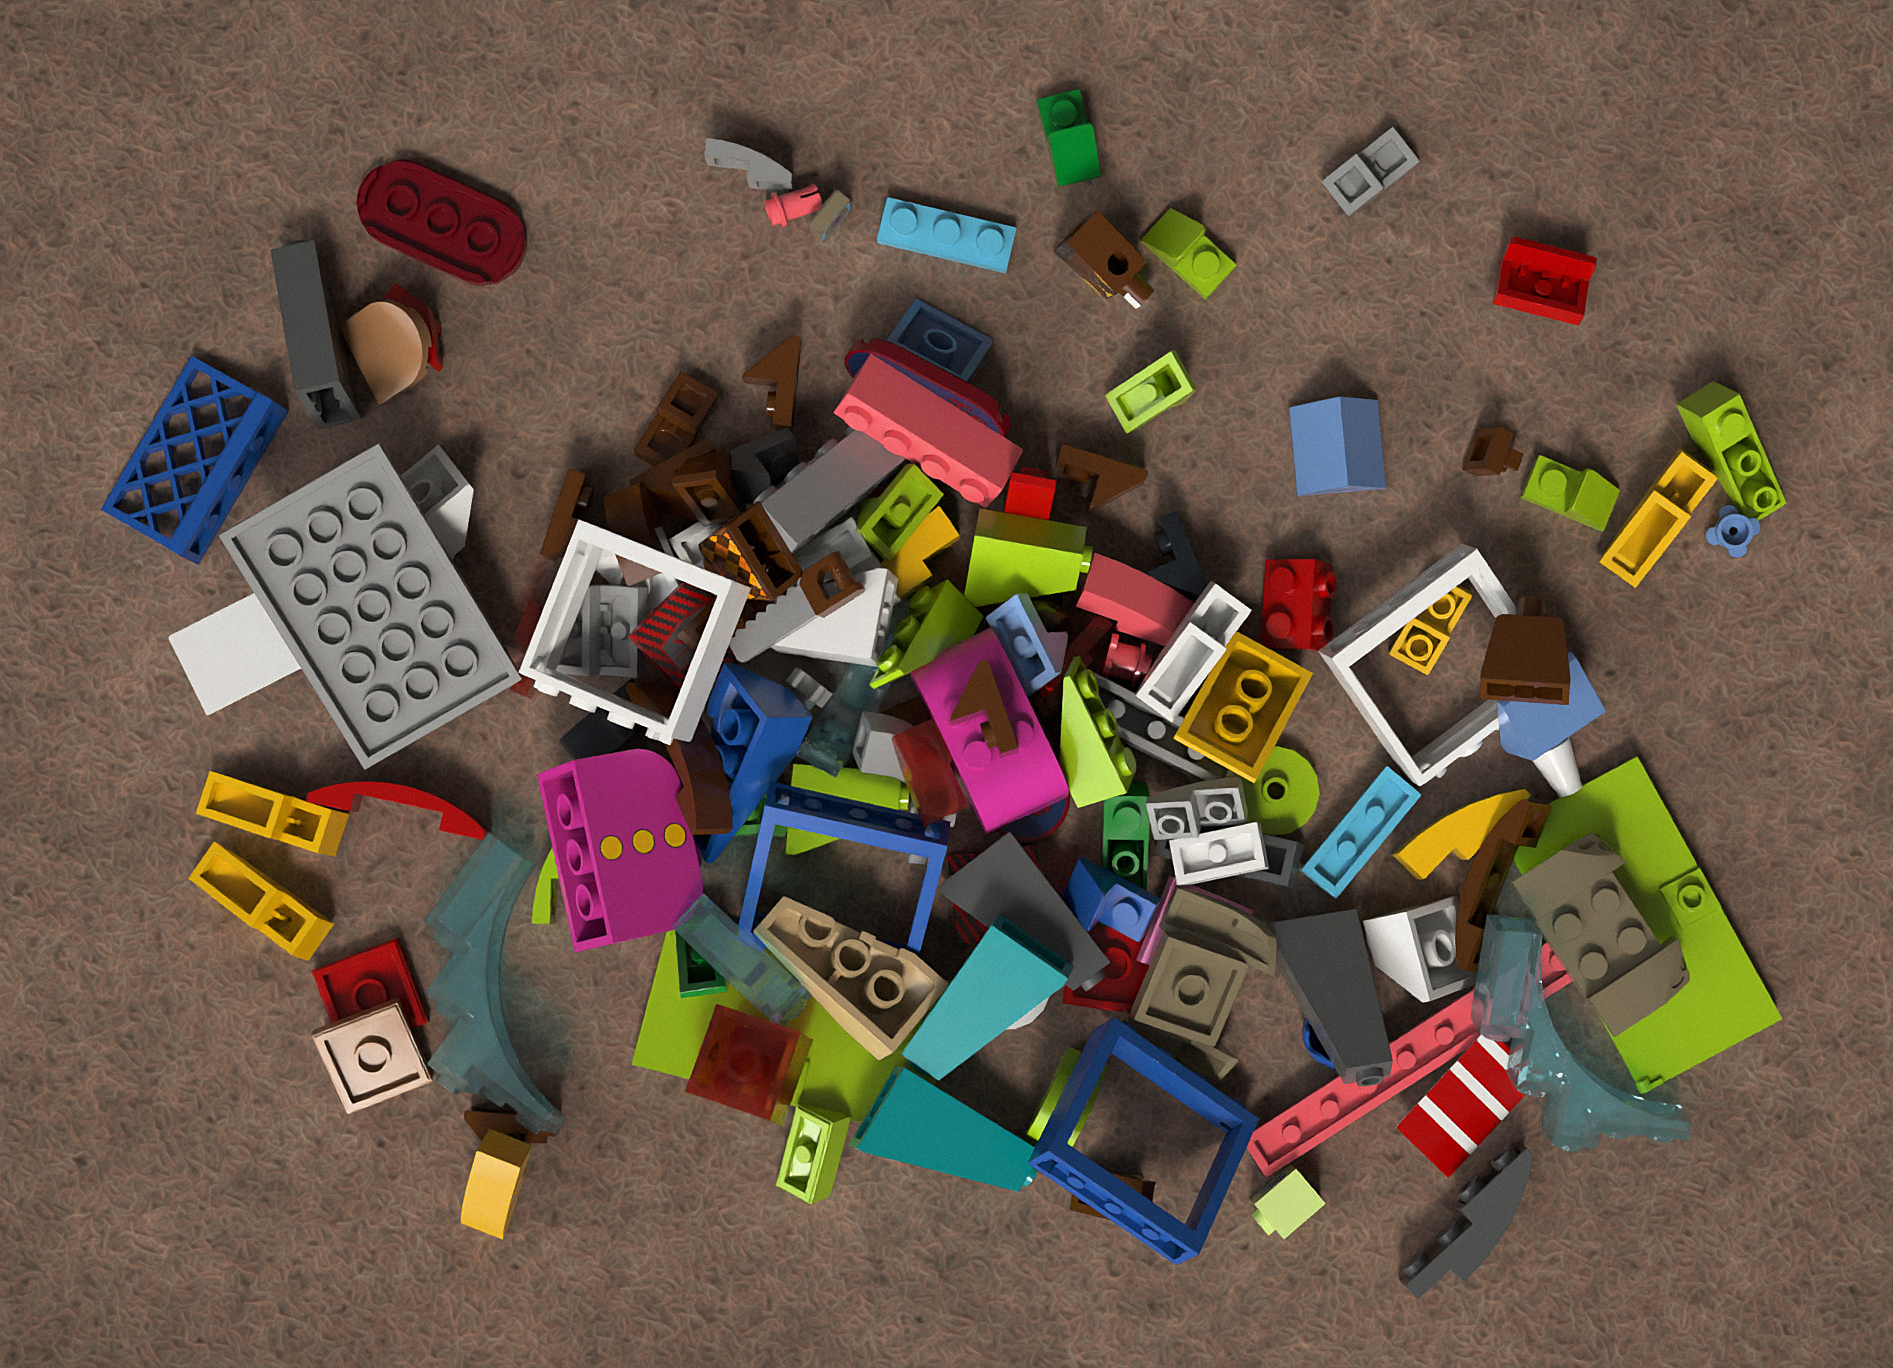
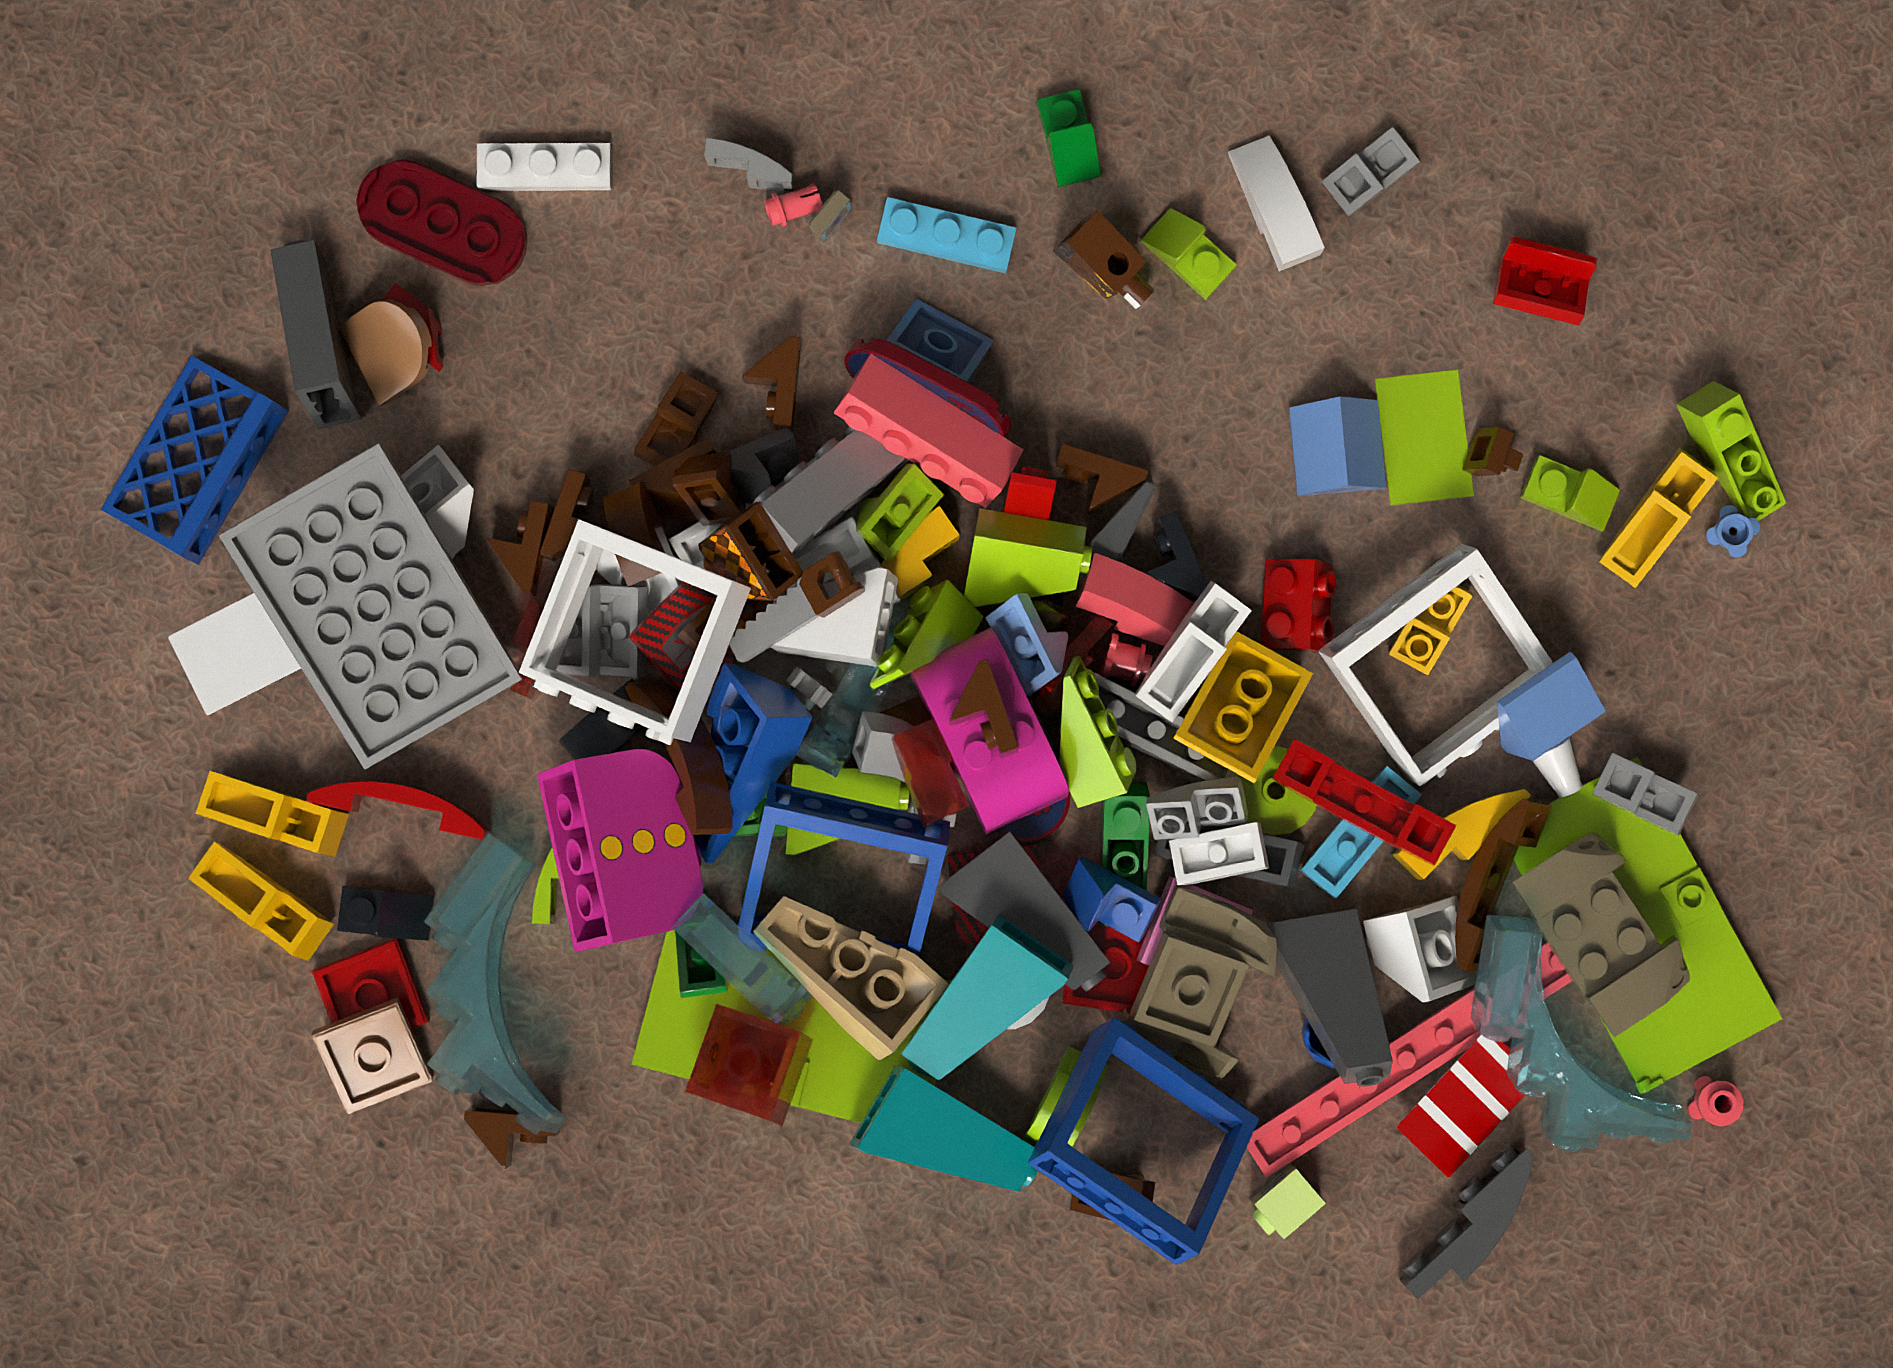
yellow slope [461,1129,532,1240] -> none
lime slope [776,1103,851,1204] -> none
lime slope [1105,350,1197,434] -> none
reddish brown torso [1480,596,1571,705] -> none
none -> black slope [337,886,435,941]
none -> white plate [477,143,612,191]
none -> reddish brown slope [487,501,554,596]
none -> dark grey slope [1086,482,1155,562]
none -> white slope [1228,136,1325,271]
none -> red slope [1273,739,1457,866]
none -> lime sticker [1375,369,1474,506]
none -> light grey slope [1593,753,1698,836]
none -> coral brick [1687,1076,1744,1126]

